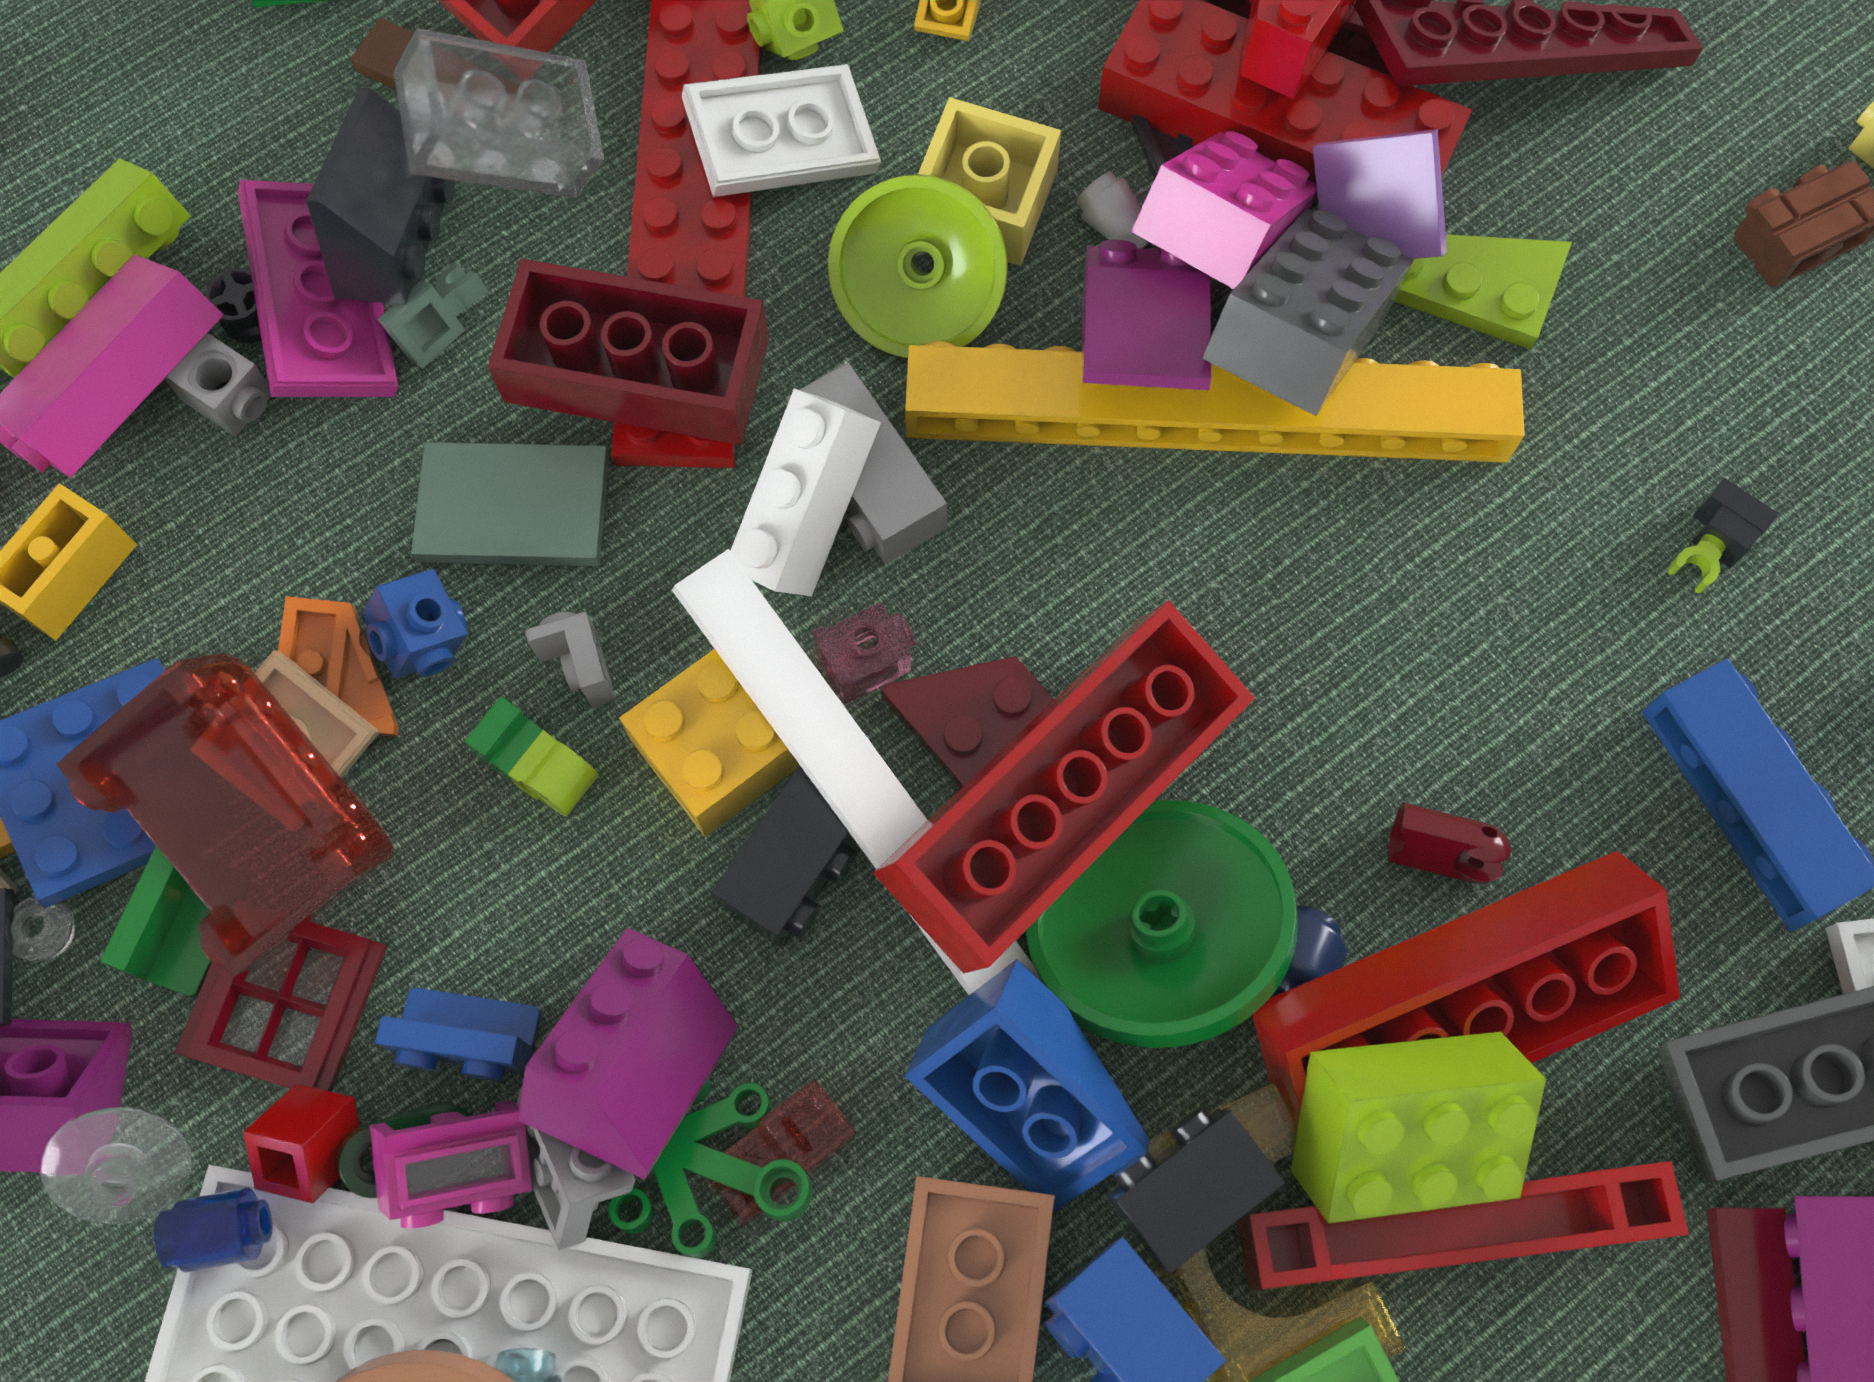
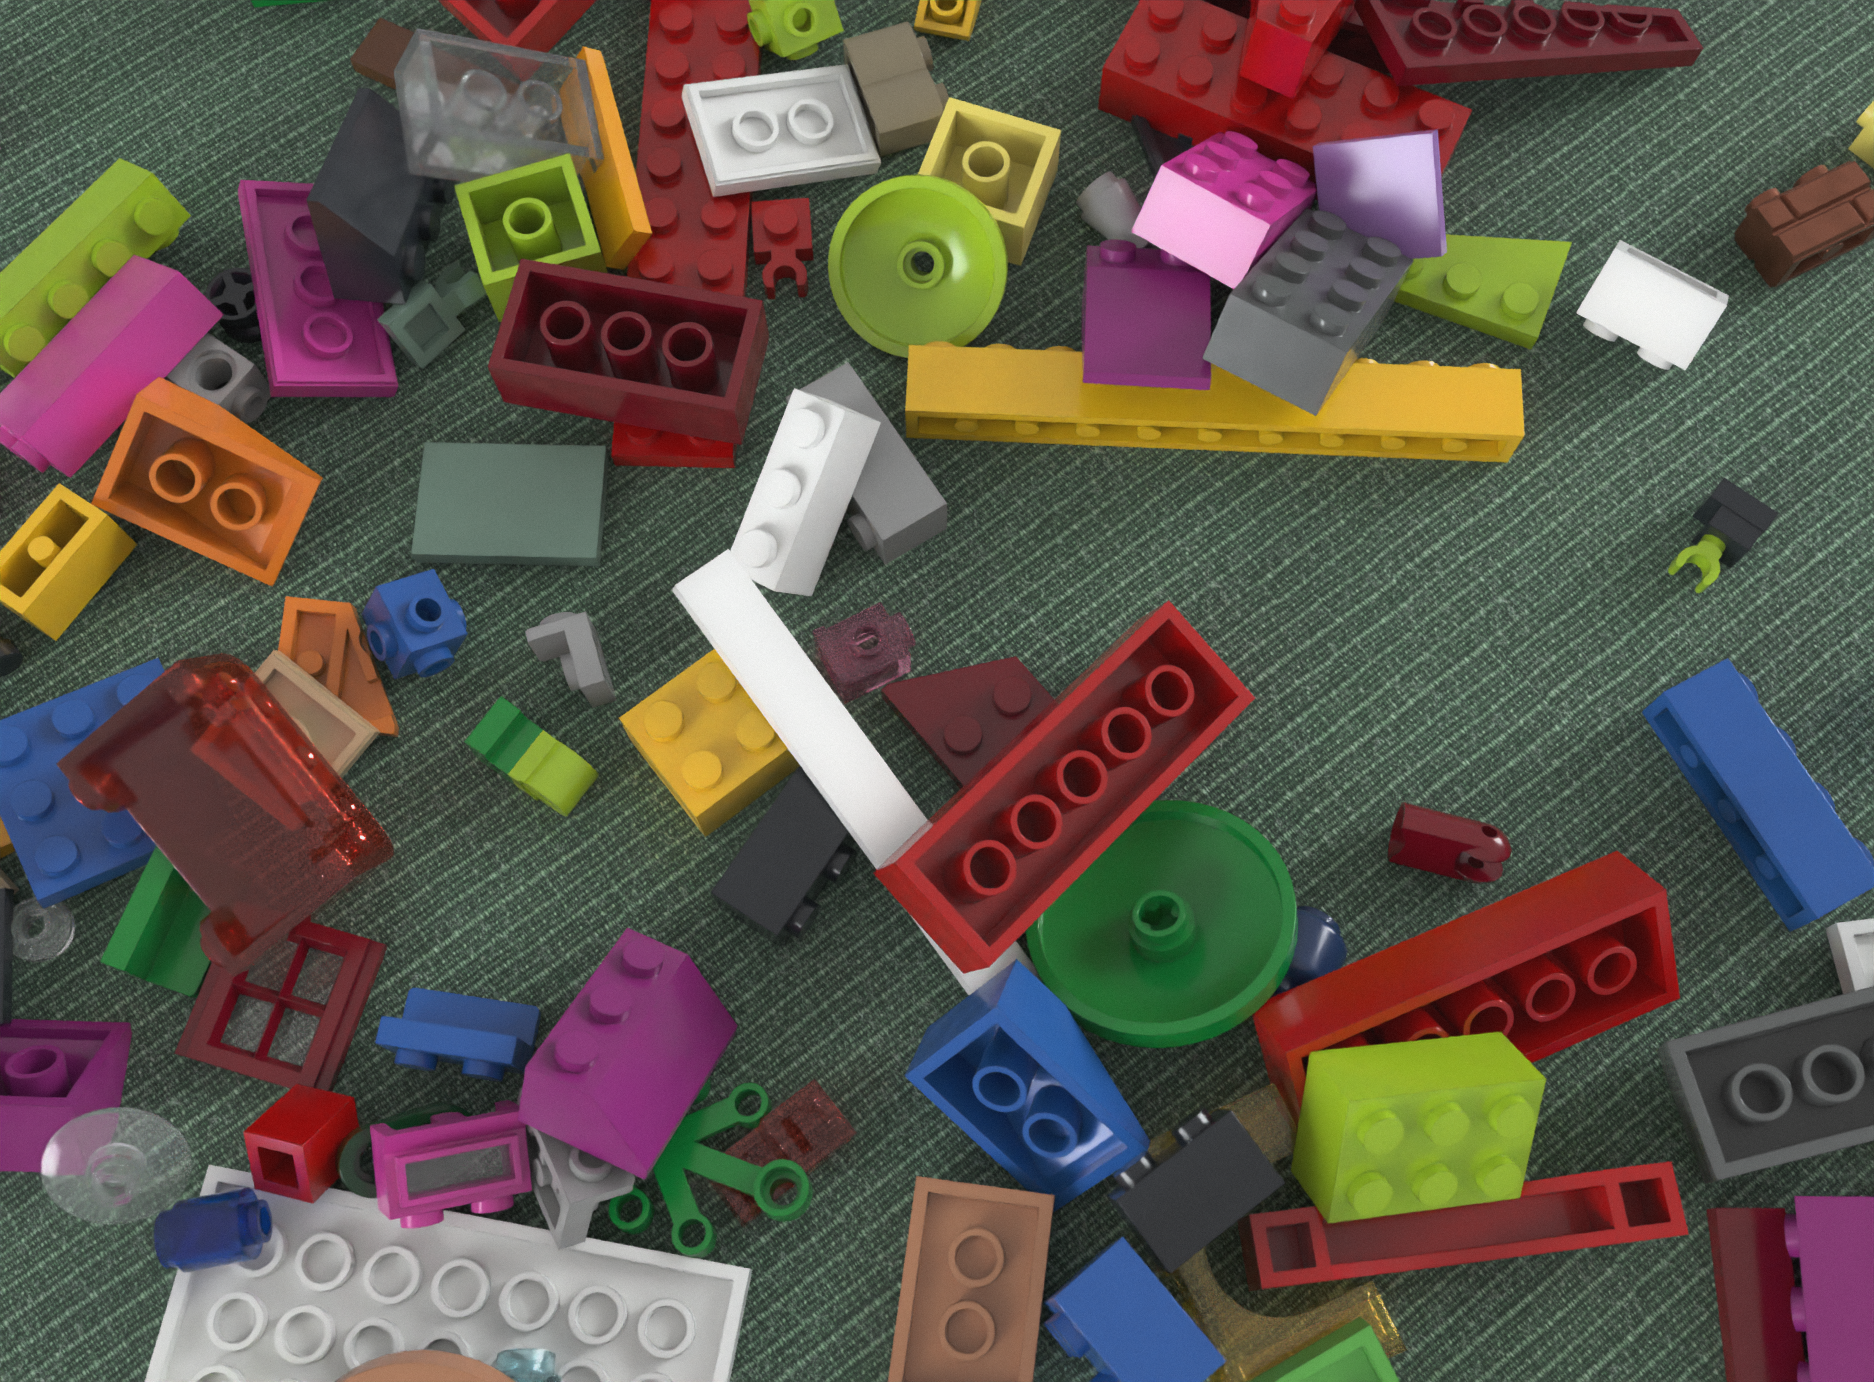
none -> orange slope [91,377,323,587]
none -> lime brick [454,153,608,322]
none -> light orange tile [558,46,652,270]
none -> red plate [751,198,814,300]
none -> dark tan brick [843,21,949,157]
none -> white brick [1576,240,1729,370]

